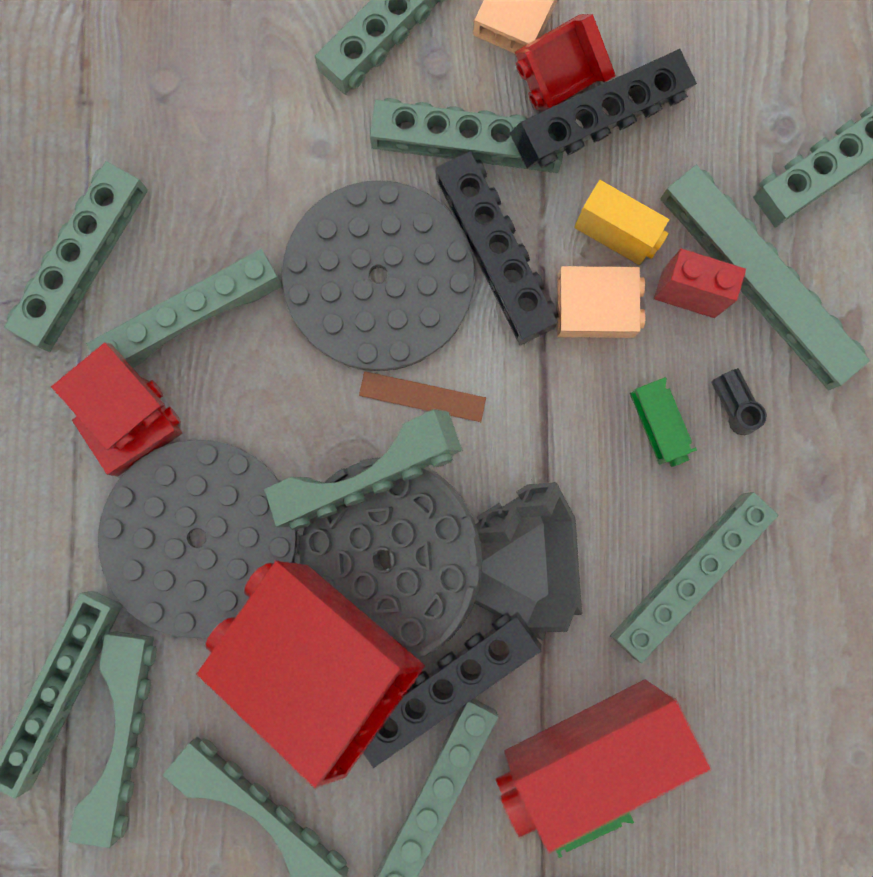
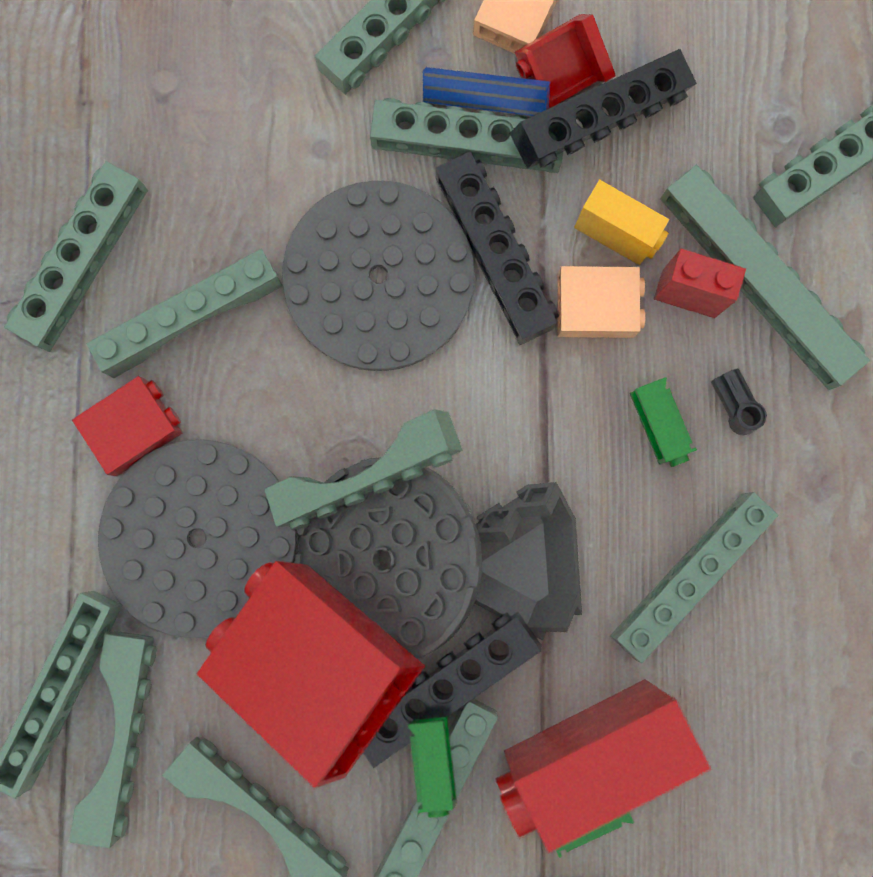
red brick [51,342,165,450] -> none
dark orange sticker [359,371,486,422] -> none
none -> green window [408,716,457,818]
none -> blue tile [423,67,550,116]

